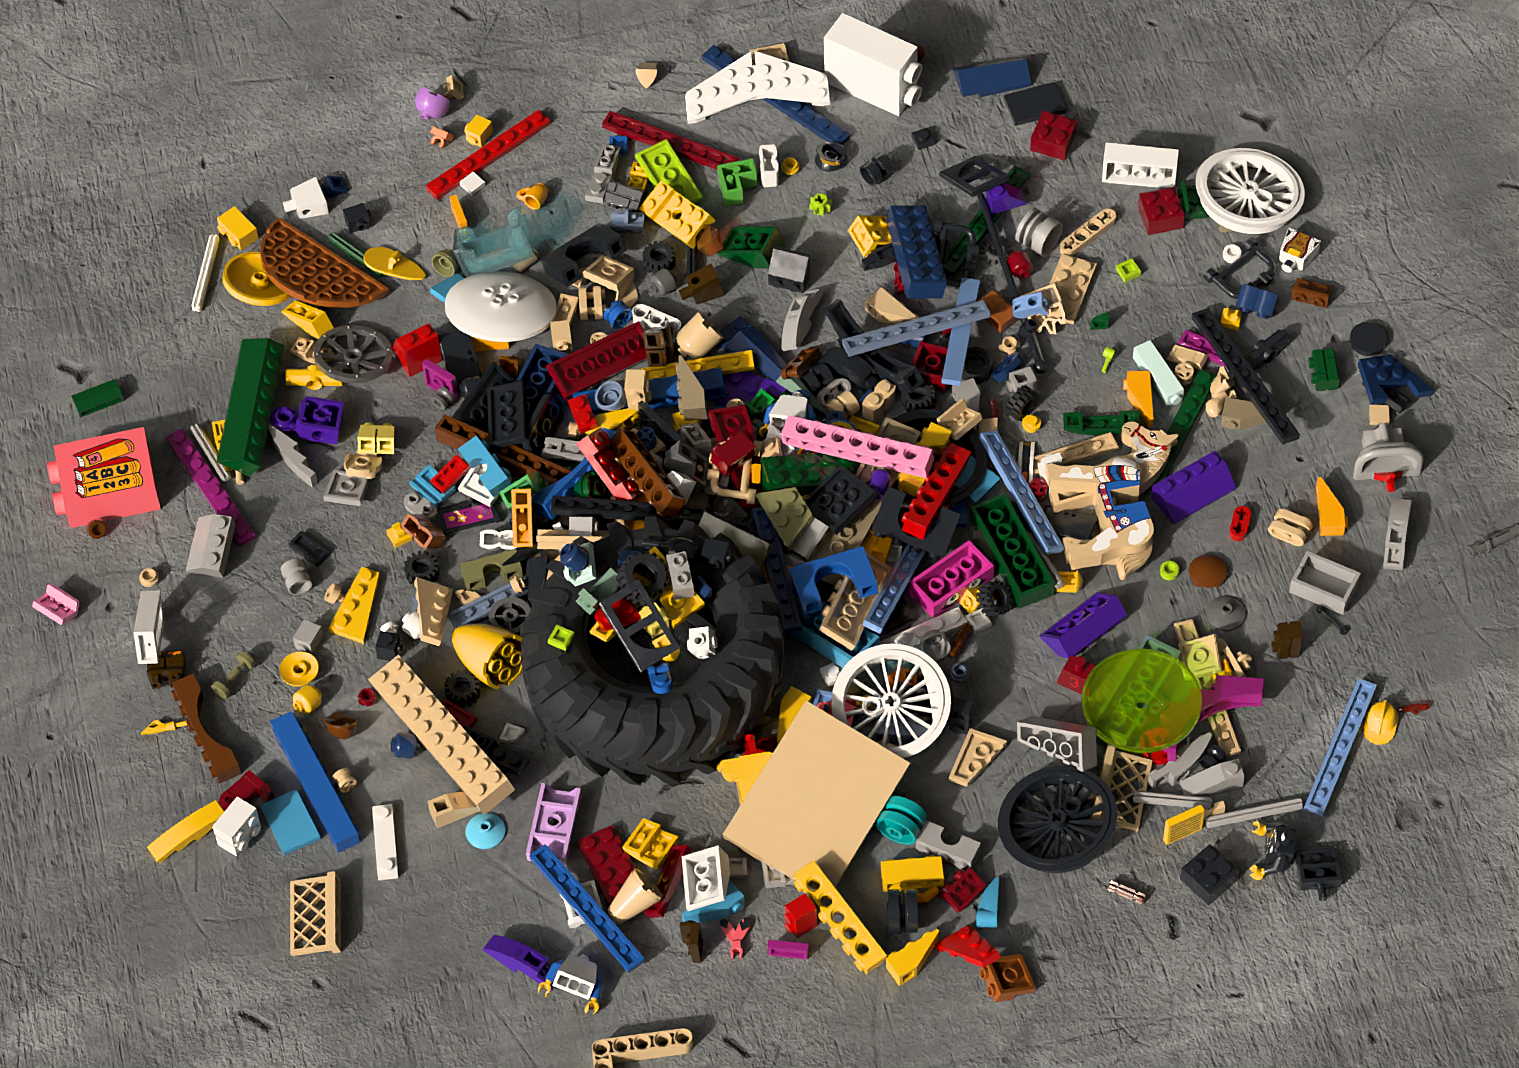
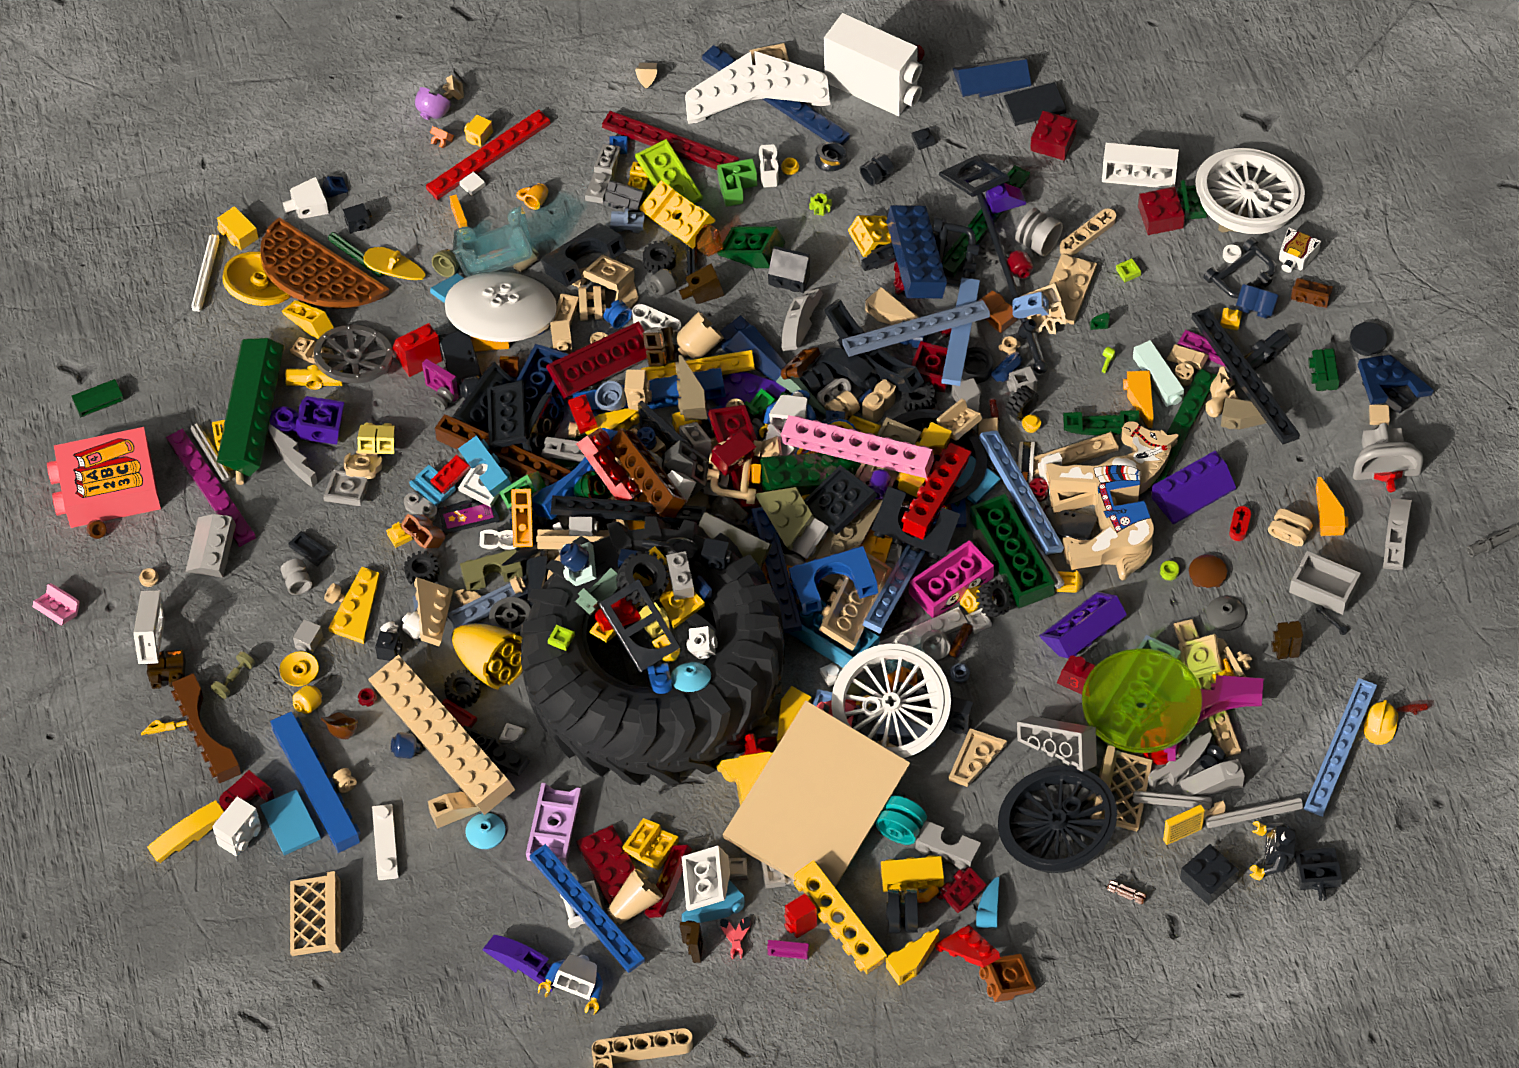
none -> medium azure dish [671,662,711,692]

